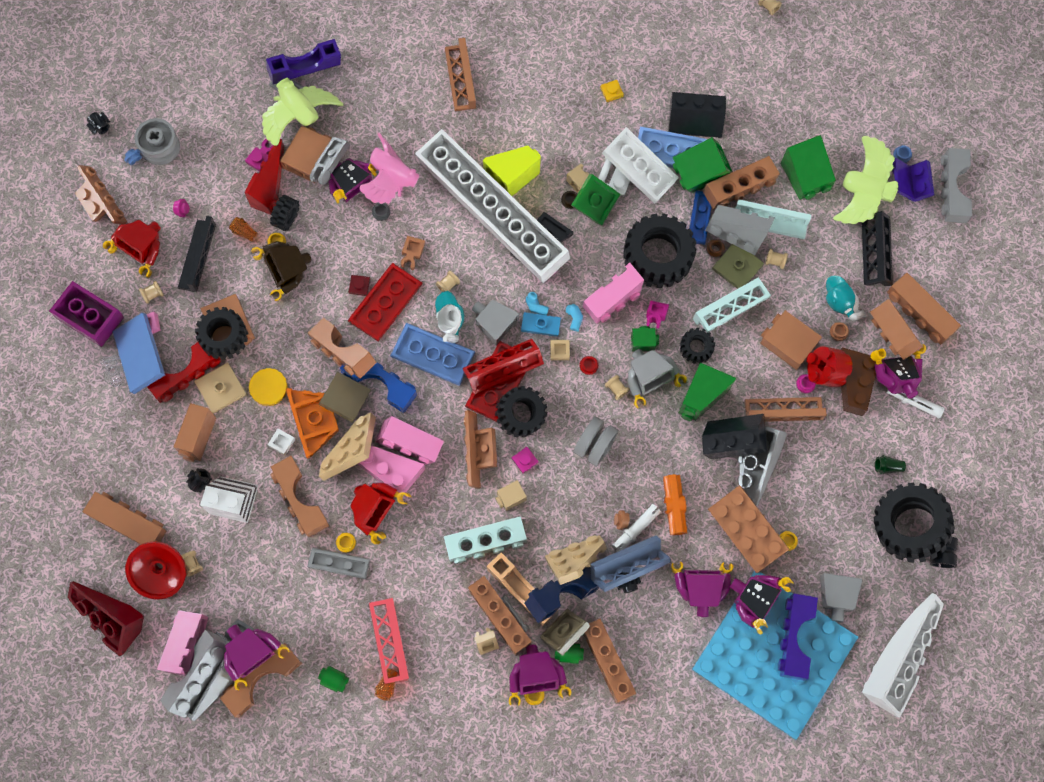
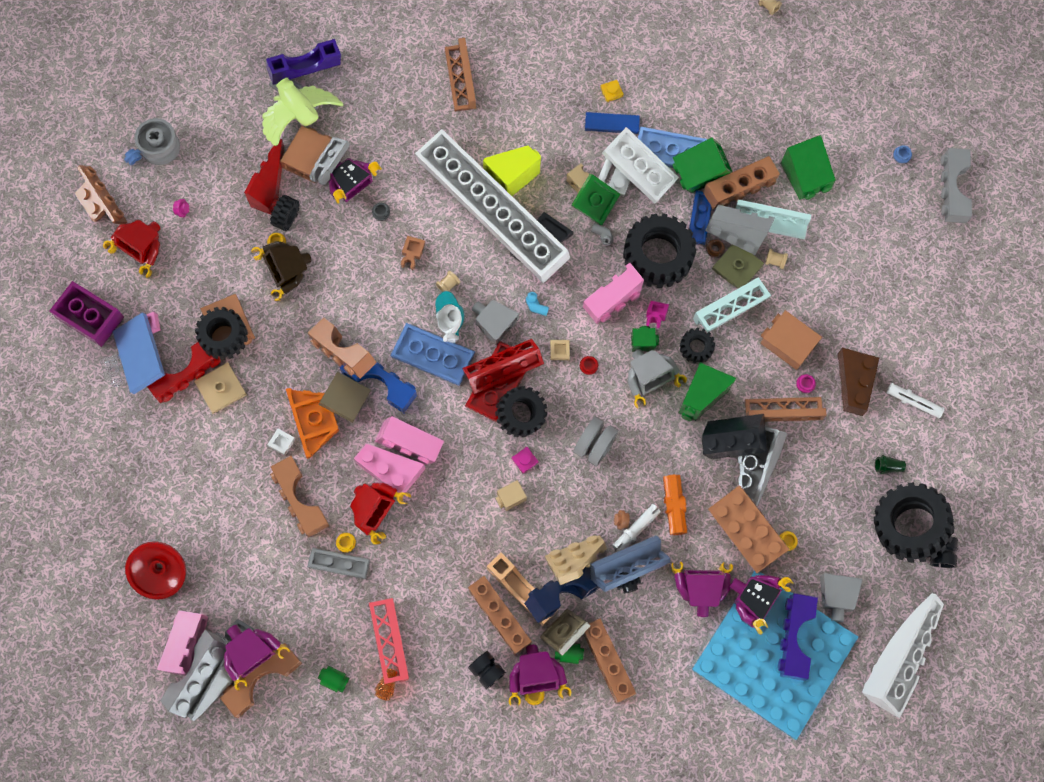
dark red wedge [68,581,144,656] -> none
nougat brick [82,492,167,544] -> none
black gear [86,112,110,135] -> none
tan bush [139,281,164,304] -> none
nougat brick [174,403,216,462] -> none
black fence [178,216,216,292] -> none
tan bush [181,551,203,577] -> none
black gear [186,468,212,493] -> none
white slope [200,477,259,523] -> none
clear orange cone [229,217,258,242] -> none
dark pink plate [245,139,273,172] -> none
yellow tile [249,368,288,406] -> none
tan plate [319,413,376,481] -> none
red tile [348,263,423,342] -> none
dark red plate [348,275,370,296] -> none
bright pink animal [360,133,419,204] -> none
light aqua brick [444,516,527,564] -> none
nougat bracket [463,410,497,489] -> none
tan tile [474,628,499,655] -> none
light grey hinge [501,596,529,632] -> none
dark azure plate [521,312,561,337] -> none
dark brown plate [561,191,577,209] -> none
medium azure arm [566,304,583,332] -> none
tan bush [605,375,630,400] -> none
black slope [668,92,726,138] -> none
red brick [807,346,852,388] -> none
teal hair [826,275,867,321] -> none
nougat plate [830,322,849,341] -> none
yellowish green animal [833,136,898,224] -> none
black fence [862,211,893,286] -> none
nougat brick [870,299,923,360] -> none
torso [870,344,926,399] -> none
nougat brick [887,273,961,345] -> none
dark purple bracket [892,158,935,202] -> none
none -> black wheel [468,650,506,690]
none -> blue tile [585,112,640,134]
none -> light grey arm [591,223,613,246]

